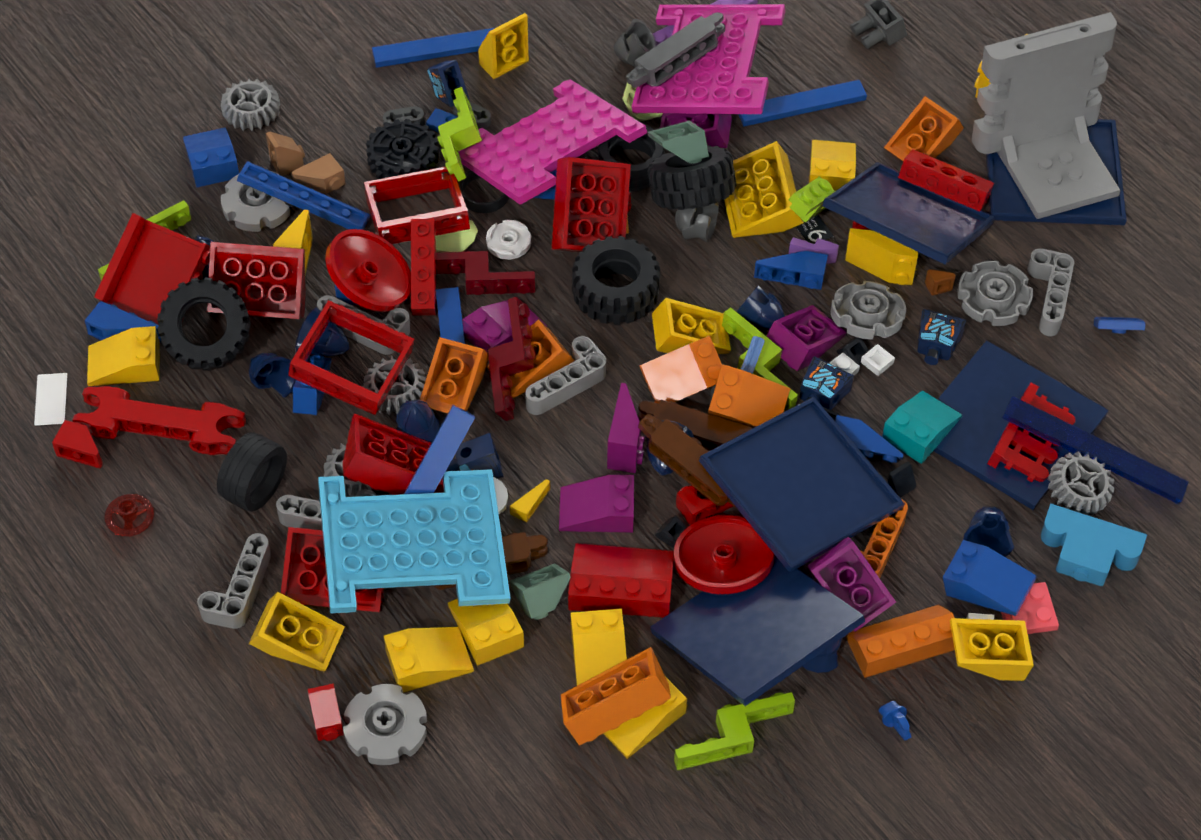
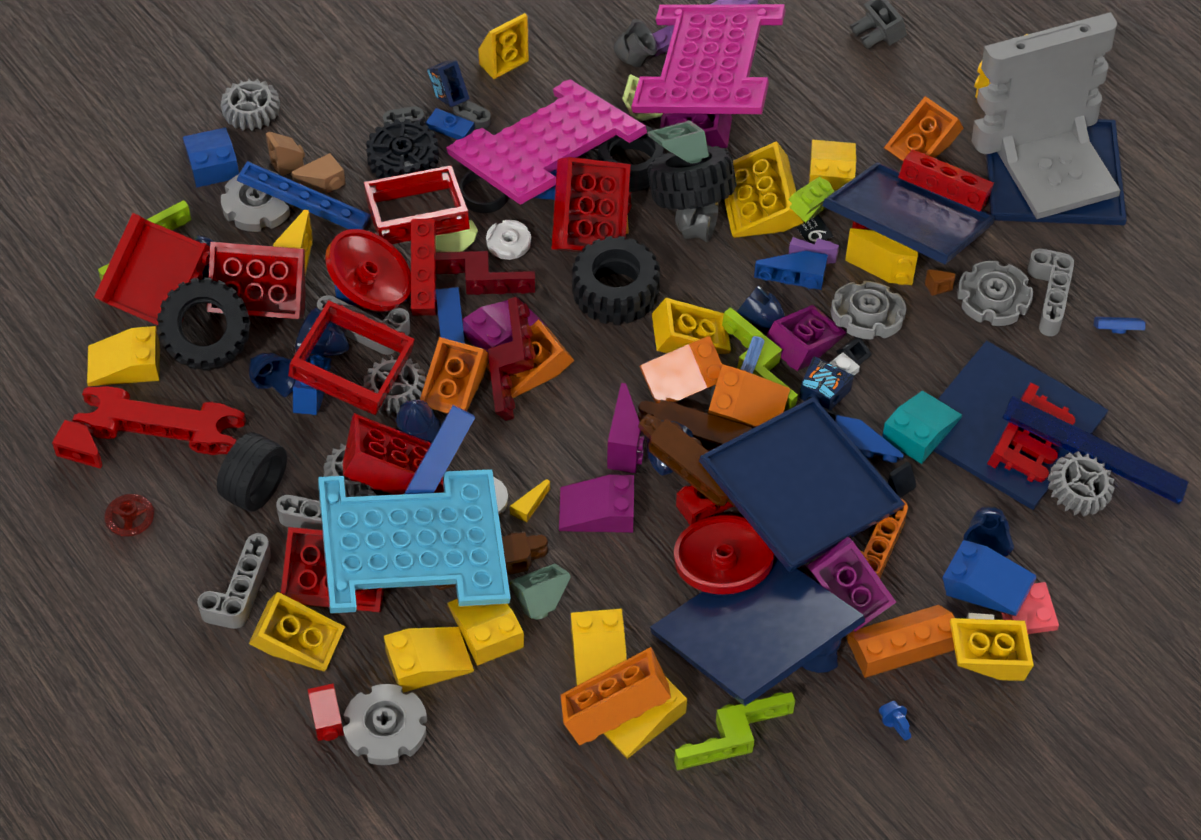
white sticker [34,373,67,426] -> none
blue slope [85,301,162,343] -> none
blue tile [372,27,497,68] -> none
lime bracket [437,87,482,182] -> none
dark blue torso [446,433,504,478] -> none
light grey beam [525,336,606,415] -> none
red slope [568,543,674,618] -> none
dark grey hinge [626,12,726,88] -> none
black slope [654,515,687,549] -> none
blue tile [738,80,867,127] -> none
white plate [861,344,895,376] -> none
torso [917,309,966,365] -> none
dark azure brick [1041,503,1147,586] -> none

